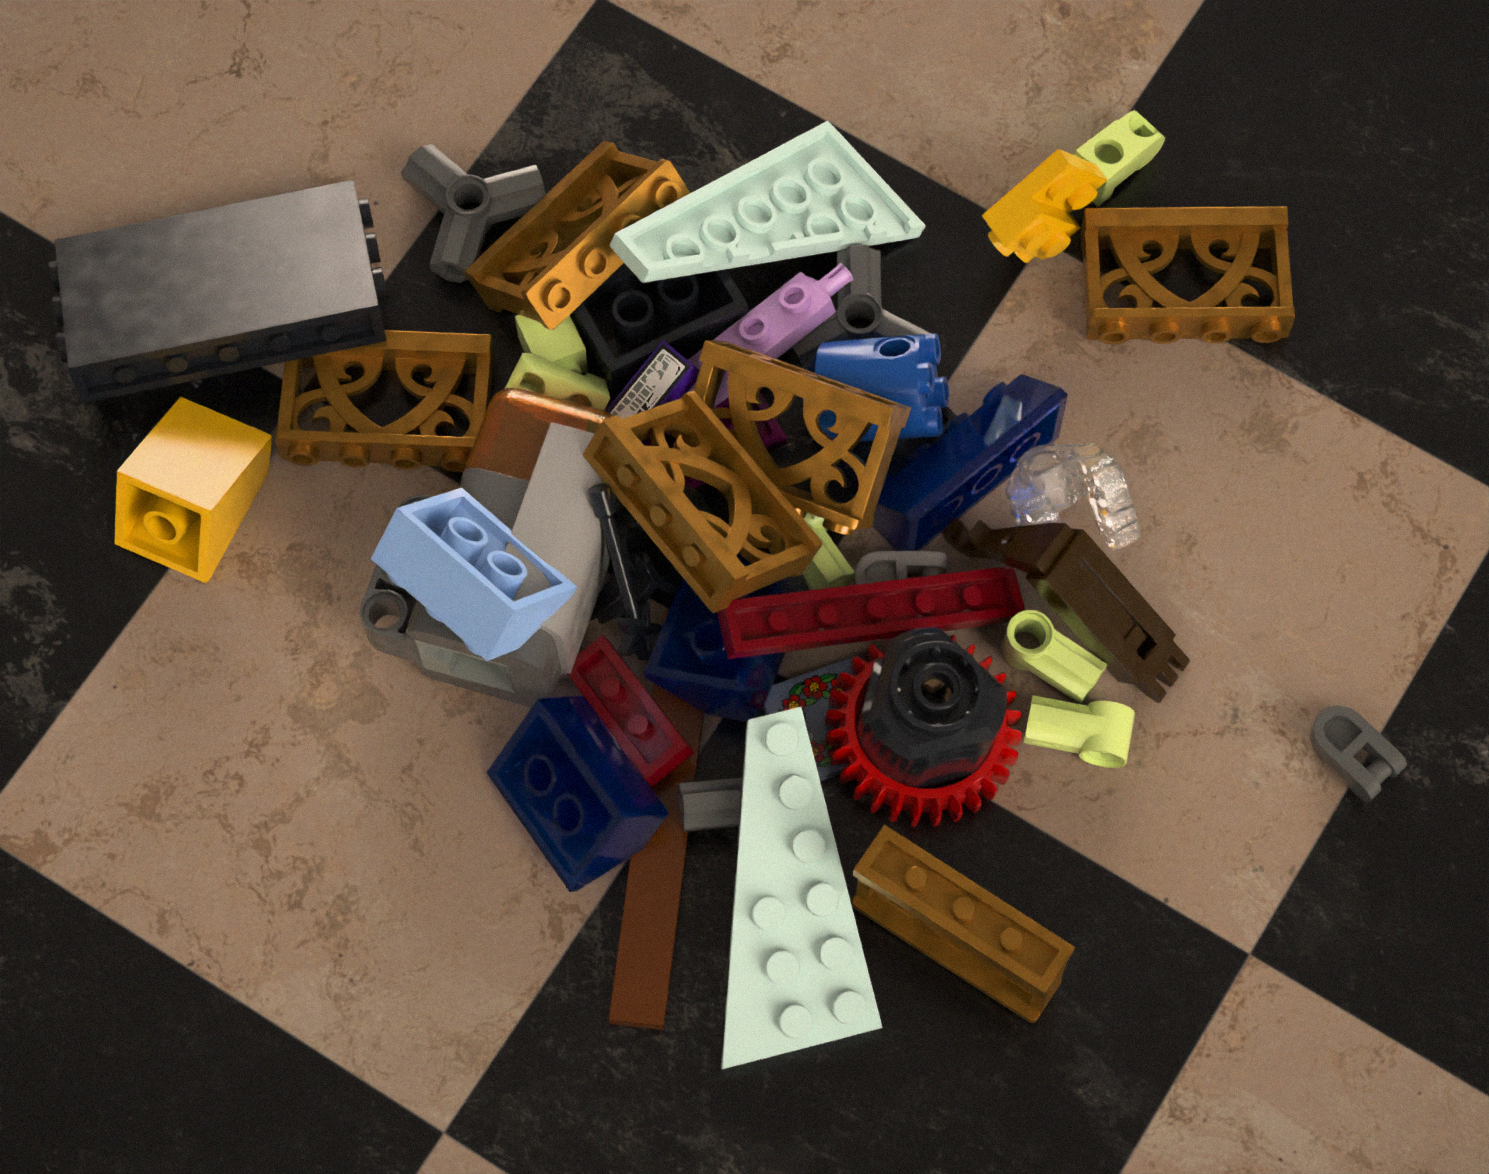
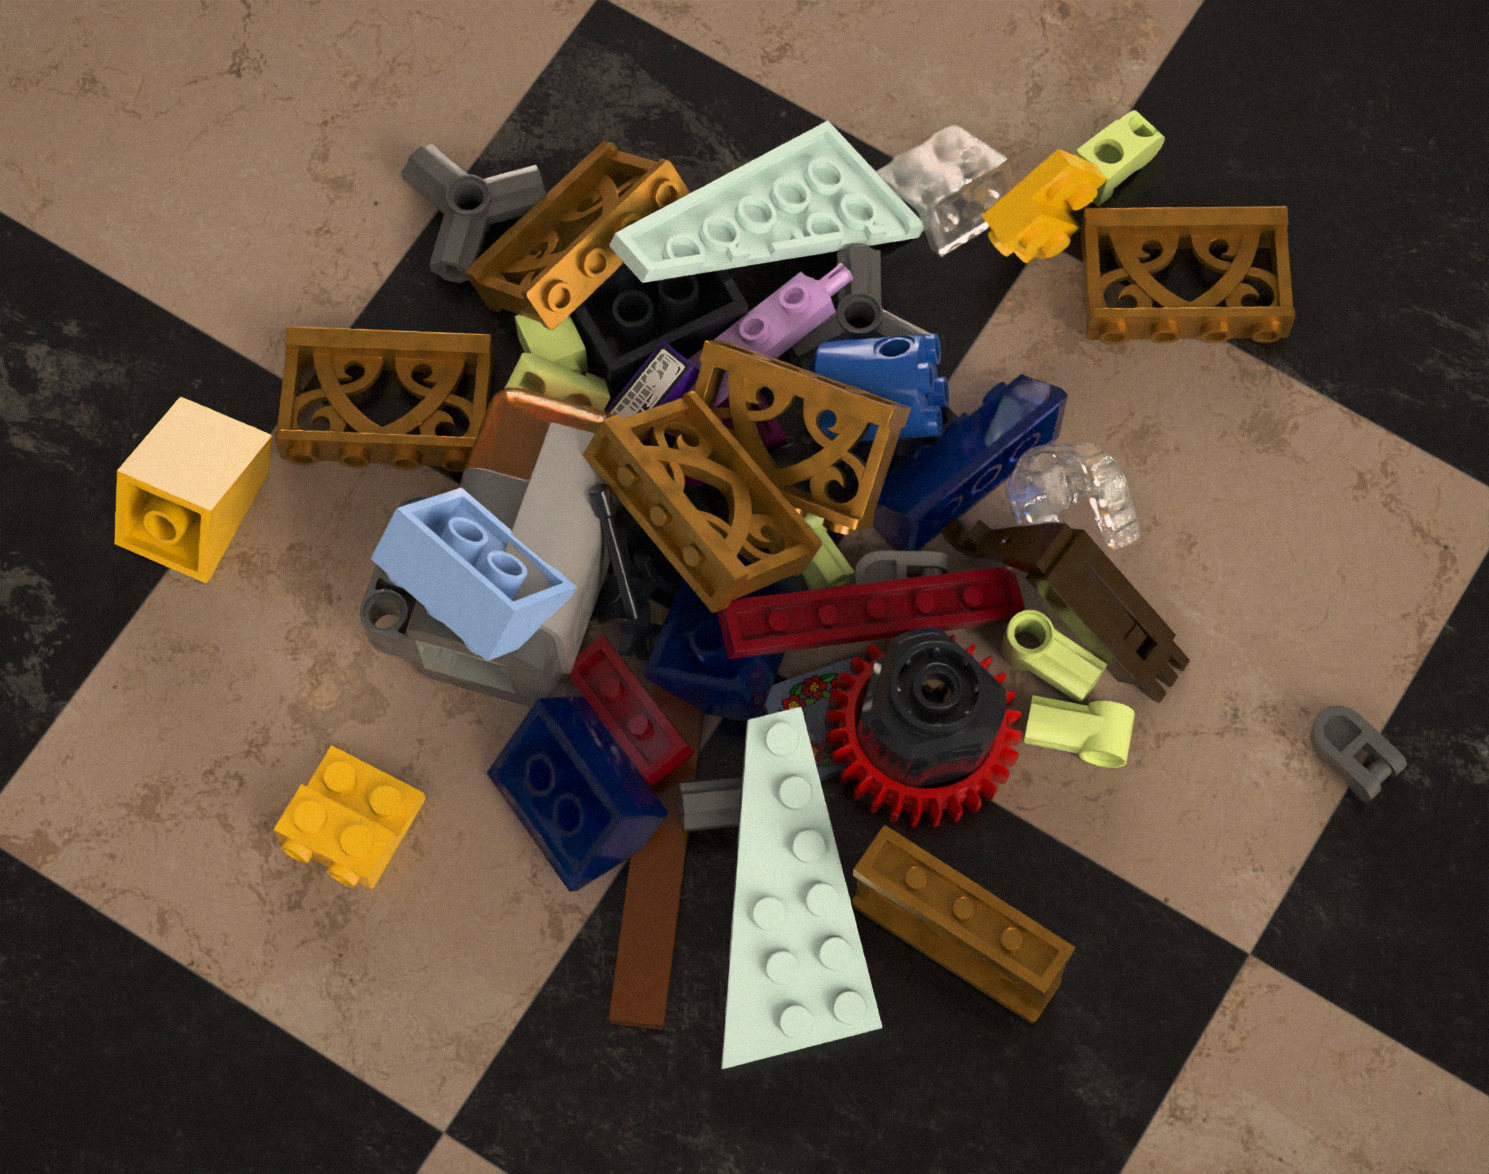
black panel [49,180,388,404] -> none
none -> yellow plate [274,745,426,890]
none -> clear bracket [876,125,1016,257]

